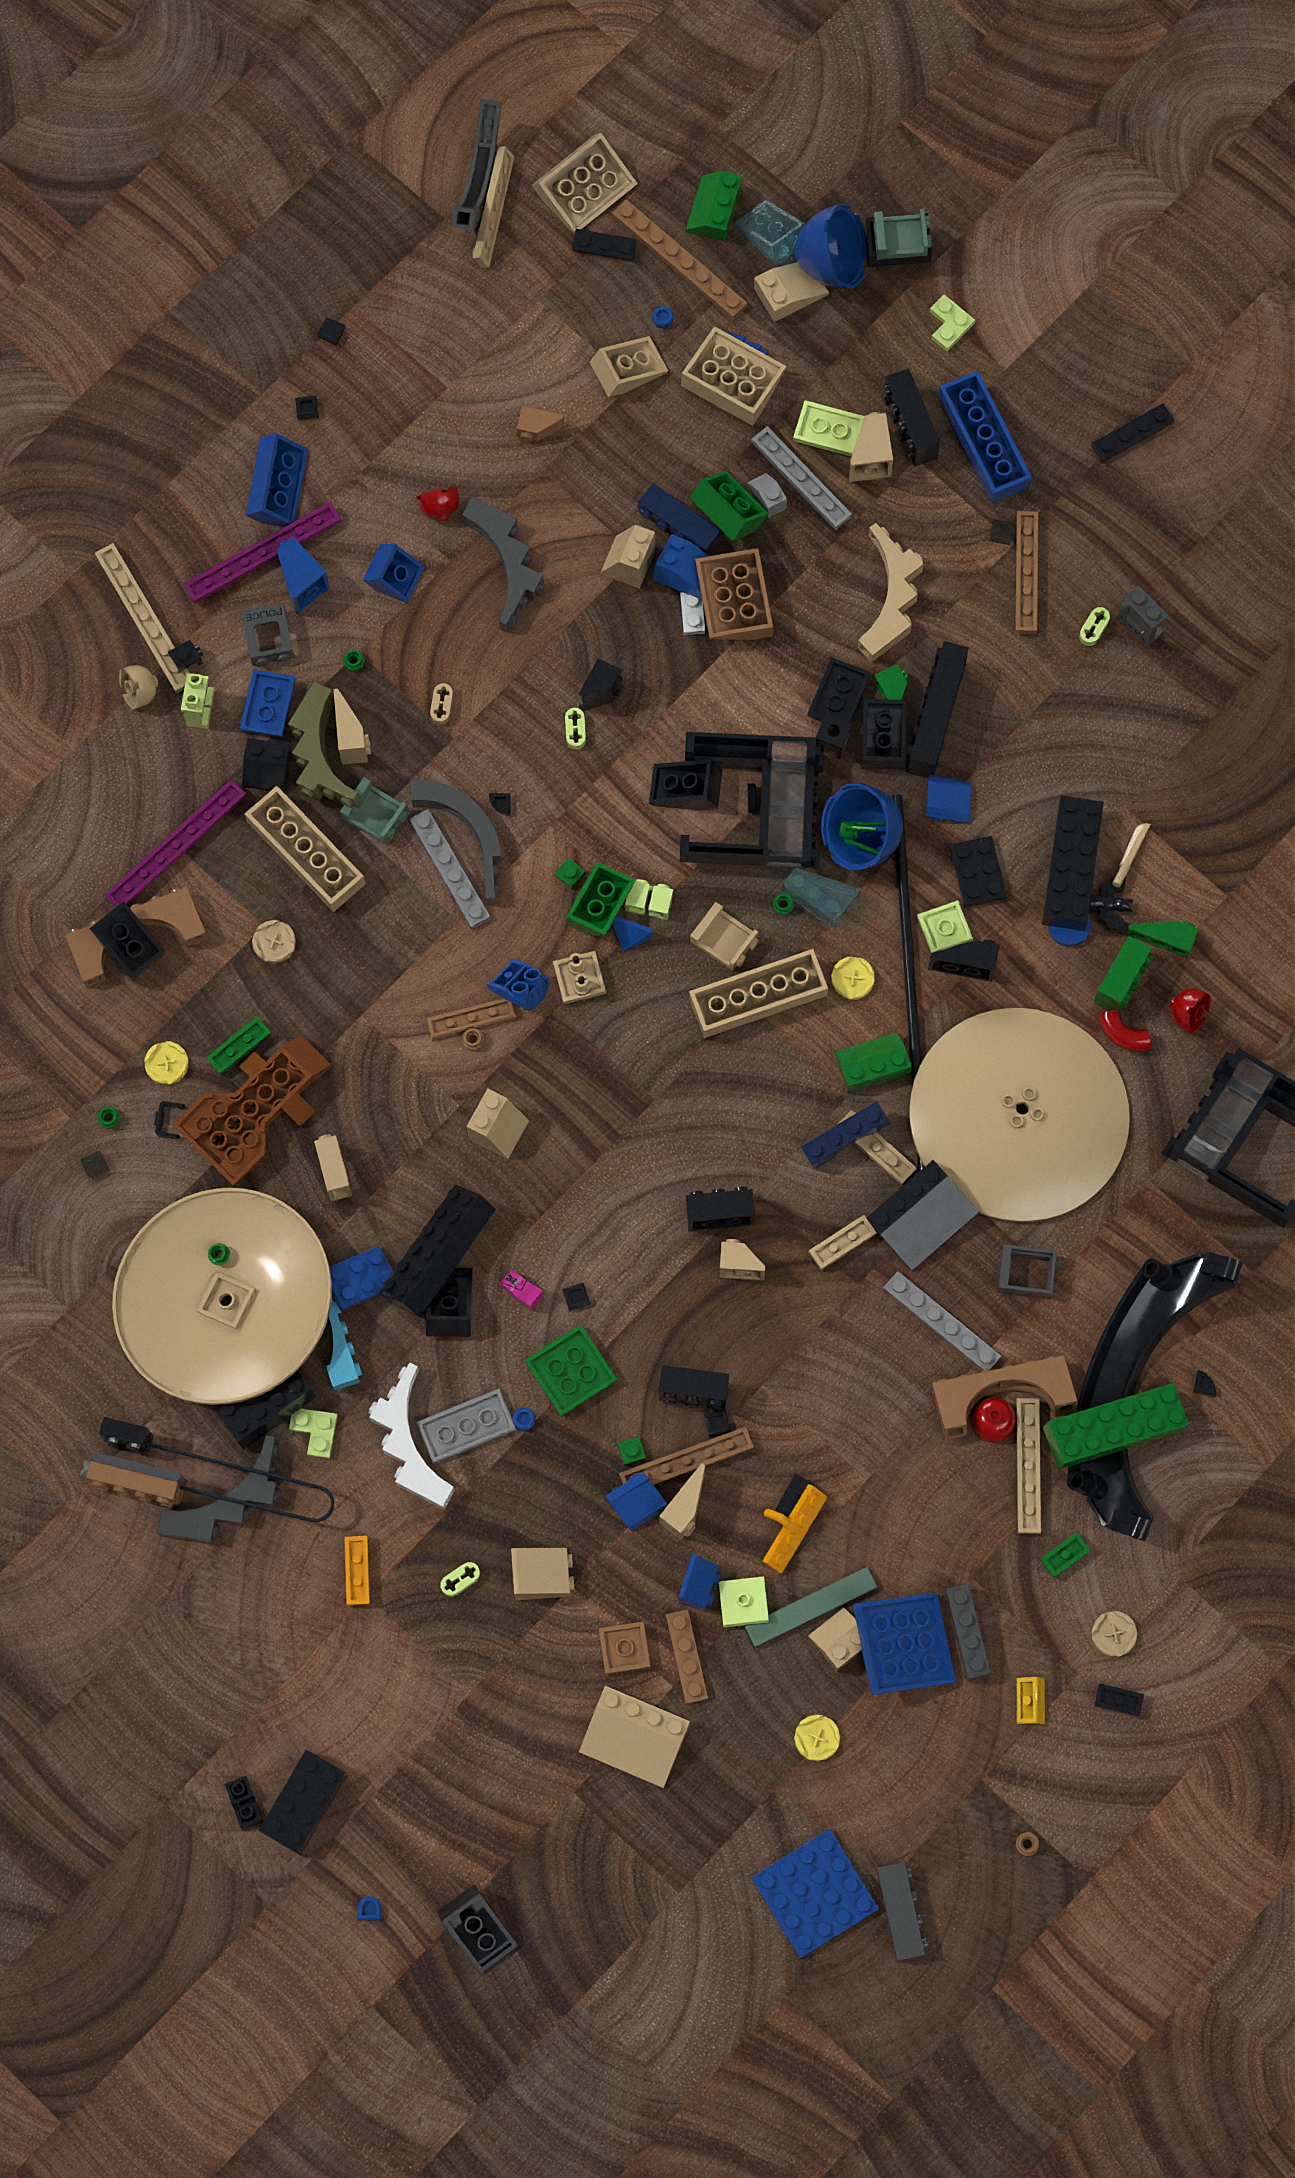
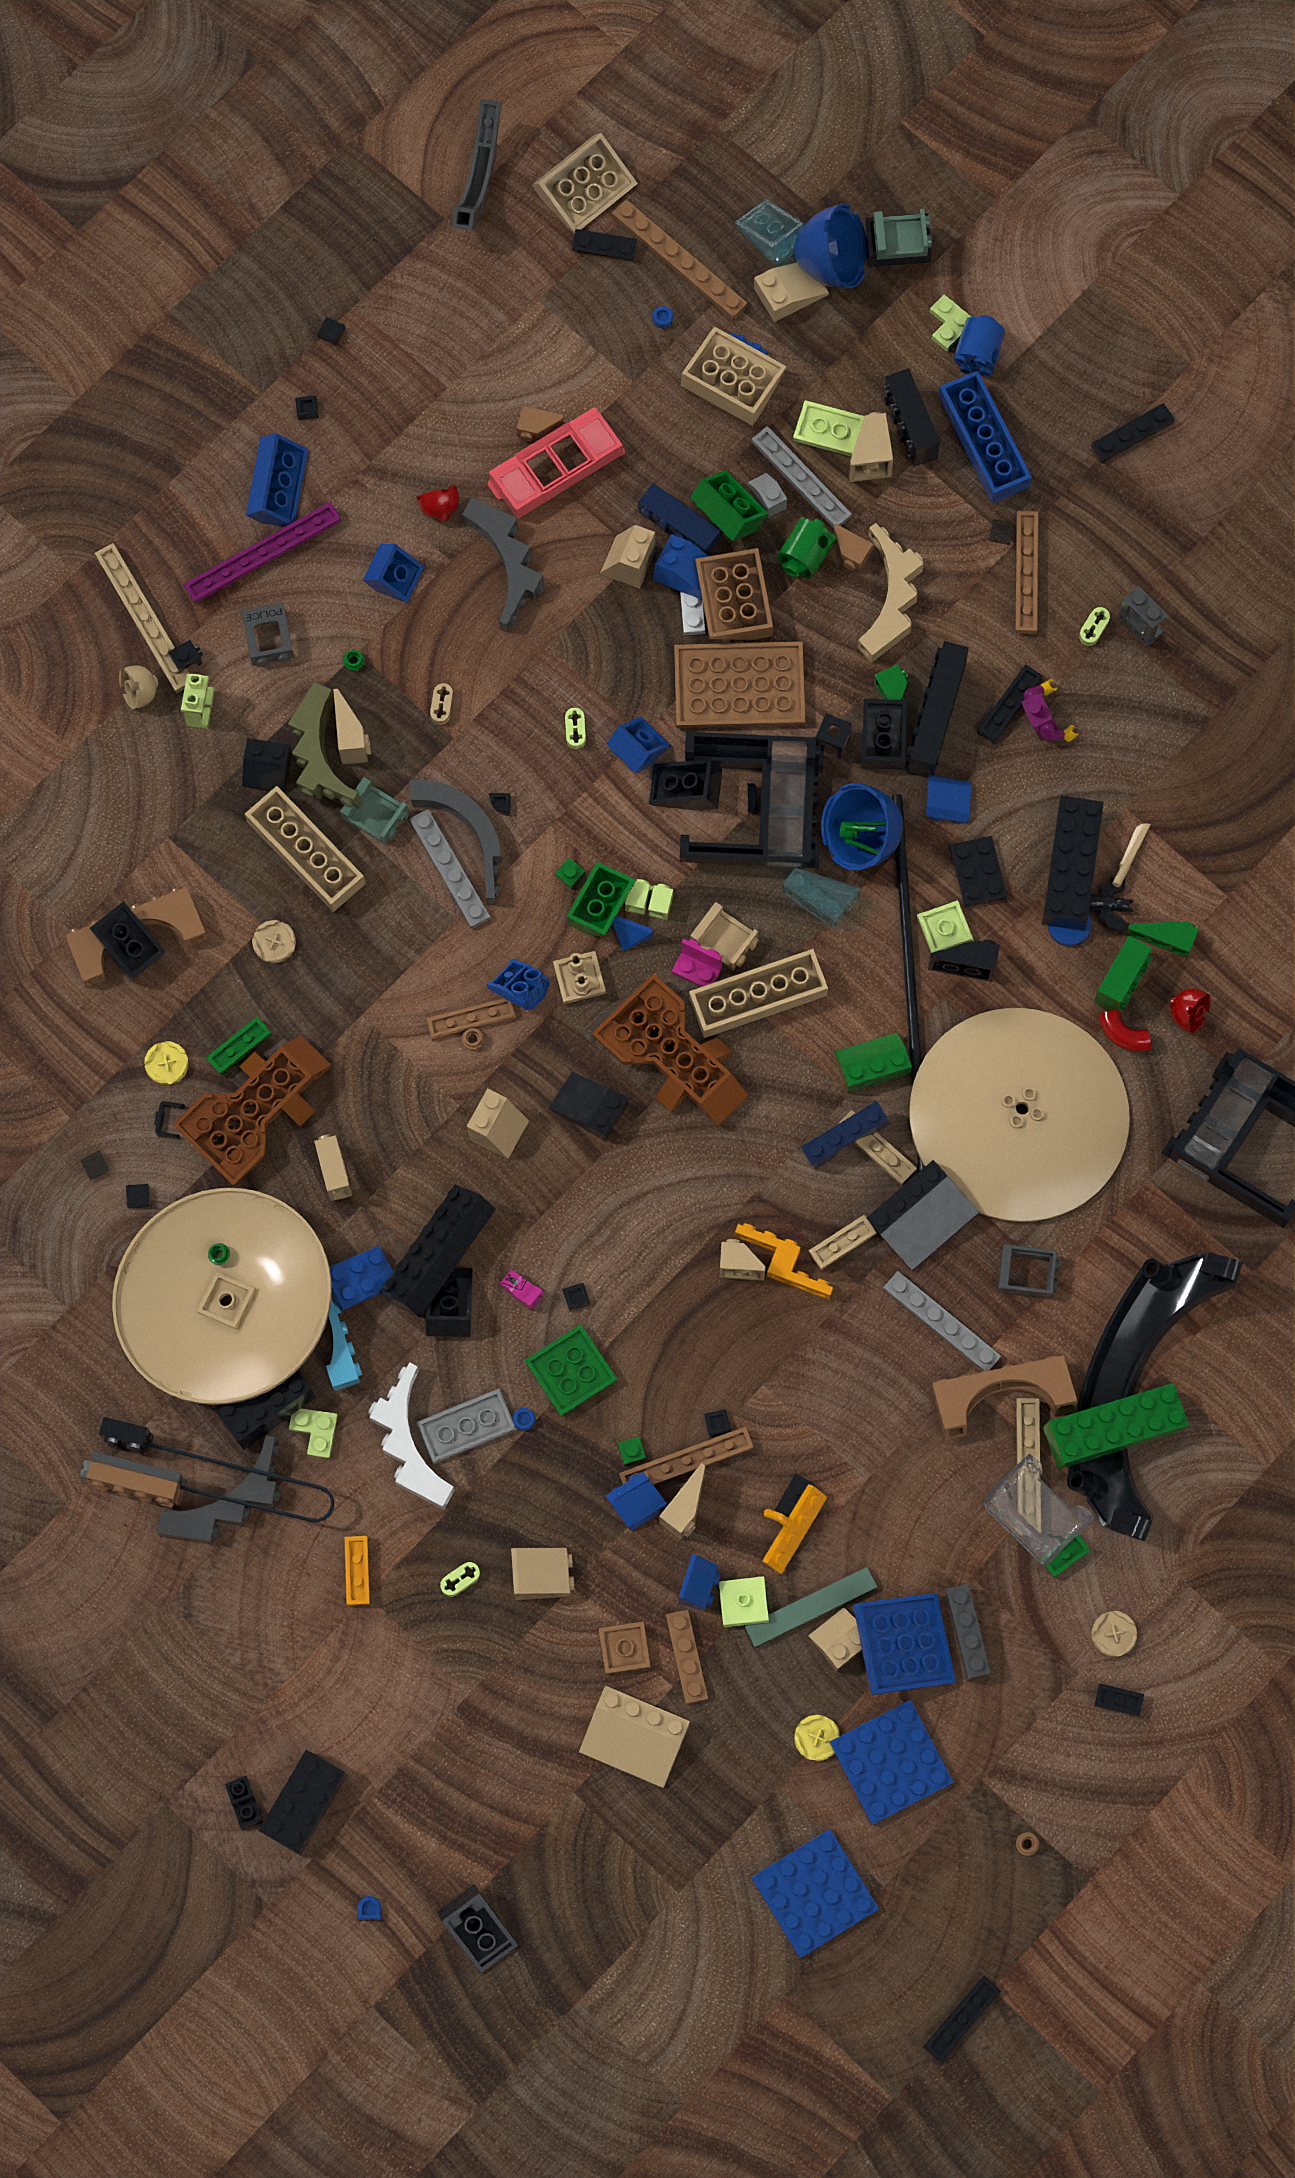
green plate [97,1107,120,1129] -> none
magenta plate [105,779,247,907] -> none
blue plate [240,669,296,739] -> none
blue slope [277,537,330,614] -> none
tan plate [473,146,514,268] -> none
black slope [578,658,623,711] -> none
tan slope [590,336,668,397] -> none
black brick [658,1365,729,1411] -> none
green slope [685,171,742,242] -> none
black brick [686,1187,755,1231] -> none
green plate [773,893,794,915] -> none
black plate [807,657,871,728] -> none
light yellow tile [831,957,875,1000] -> none
dark grey brick [876,1862,928,1962] -> none
red cylinder [971,1398,1016,1443] -> none
yellow slope [1017,1677,1045,1725] -> none
black tile [1193,1370,1216,1398] -> none
none -> black tile [126,1183,150,1209]
none -> coral piece [488,407,625,519]
none -> black slope [549,1072,628,1142]
none -> dark orange piece [592,973,749,1126]
none -> blue slope [606,716,671,773]
none -> dark pink bracket [671,939,722,987]
none -> medium nougat plate [674,642,805,728]
none -> light orange bracket [735,1223,833,1300]
none -> green cylinder [777,517,837,579]
none -> blue plate [829,1700,953,1825]
none -> medium nougat slope [834,524,873,573]
none -> black tile [923,1975,1001,2063]
none -> blue cylinder [954,315,1006,377]
none -> black tile [977,664,1043,744]
none -> clear windscreen [984,1453,1095,1565]
none -> magenta torso [1021,679,1079,742]

